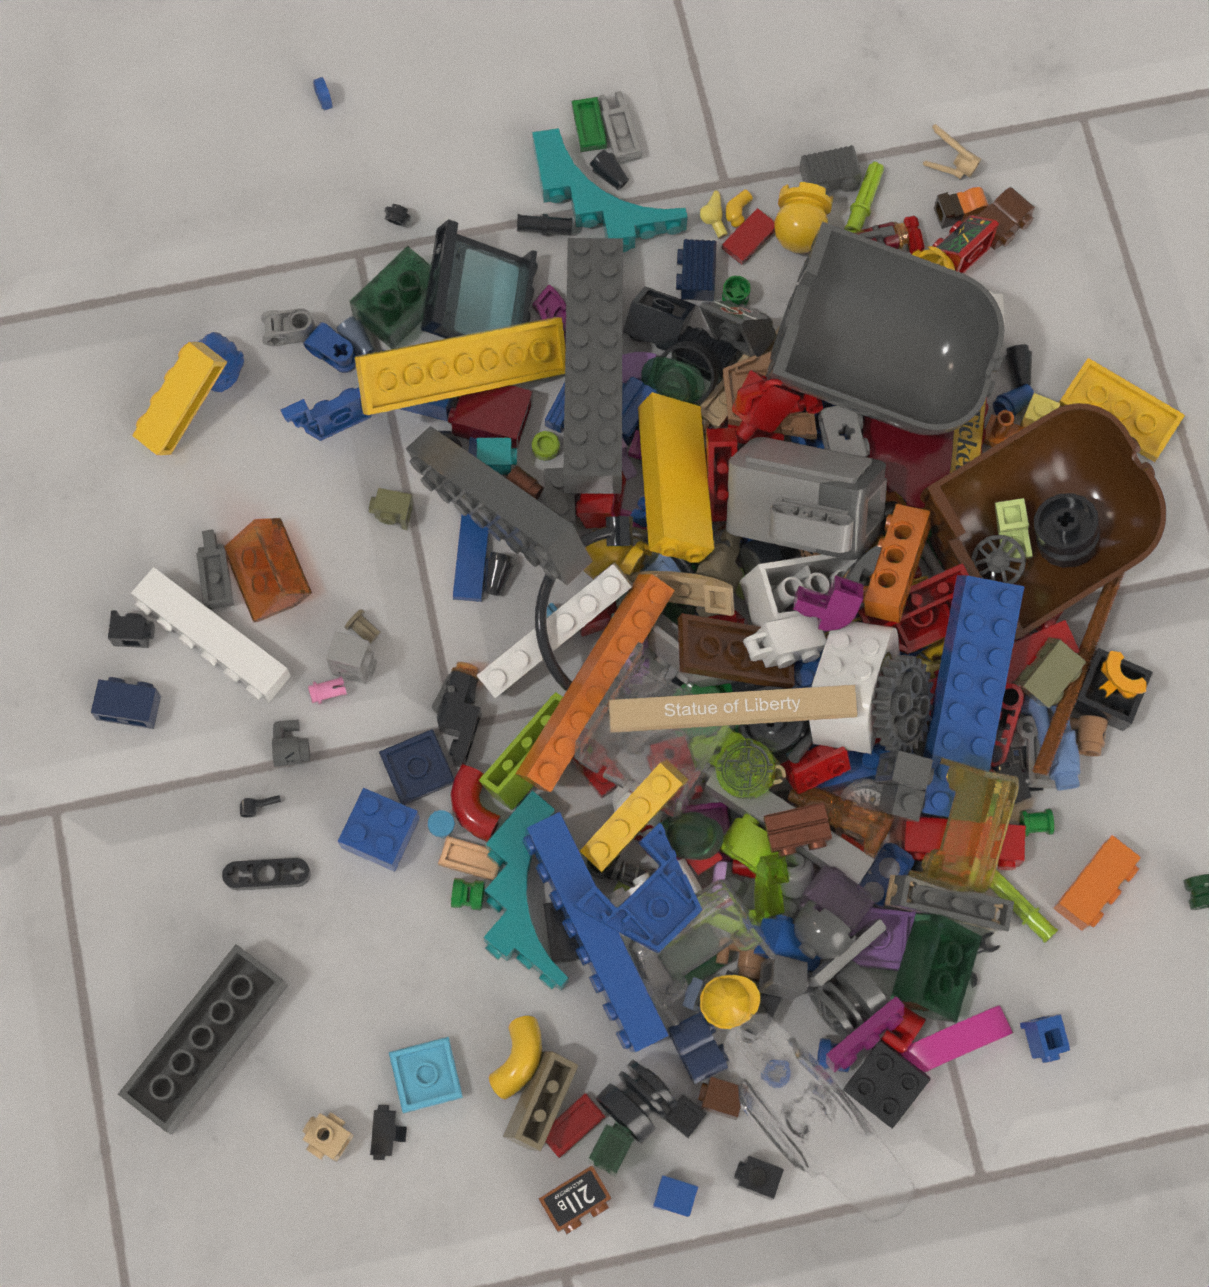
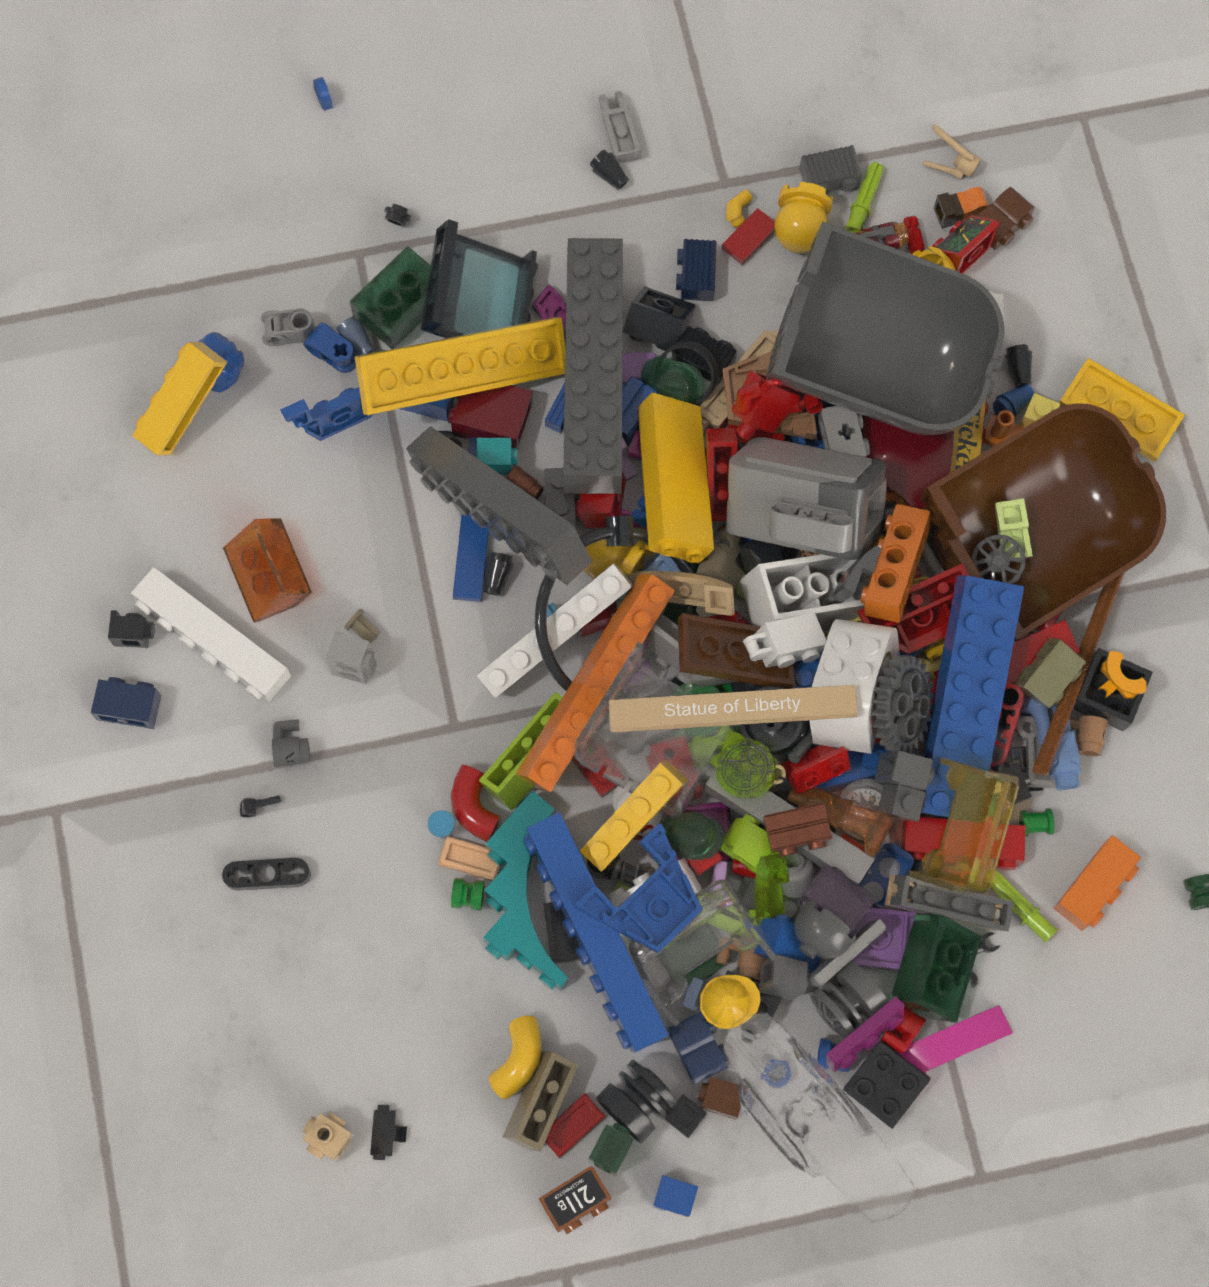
dark grey brick [118,944,288,1135] -> none
dark grey hinge [196,529,234,609] -> none
bright pink pin [308,676,347,704] -> none
blue brick [338,788,420,872] -> none
olive brick [369,488,414,530] -> none
dark blue tile [379,729,454,805] -> none
medium azure plate [389,1037,463,1114] -> none
black plate [432,662,482,768] -> none
black pin [517,214,572,236] -> none
teal arch [532,128,688,253] -> none
lime tile [532,431,560,461] -> none
green tile [571,97,607,152] -> none
dark grey slope [699,301,777,357] -> none
light yellow animal [700,190,728,239] -> none
green wheel [722,275,751,306] -> none
black brick [734,1156,784,1201] -> none
magenta brick [793,575,863,631] -> none
blue brick [1020,1014,1070,1063] -> none
black wheel [1034,493,1100,568] -> none

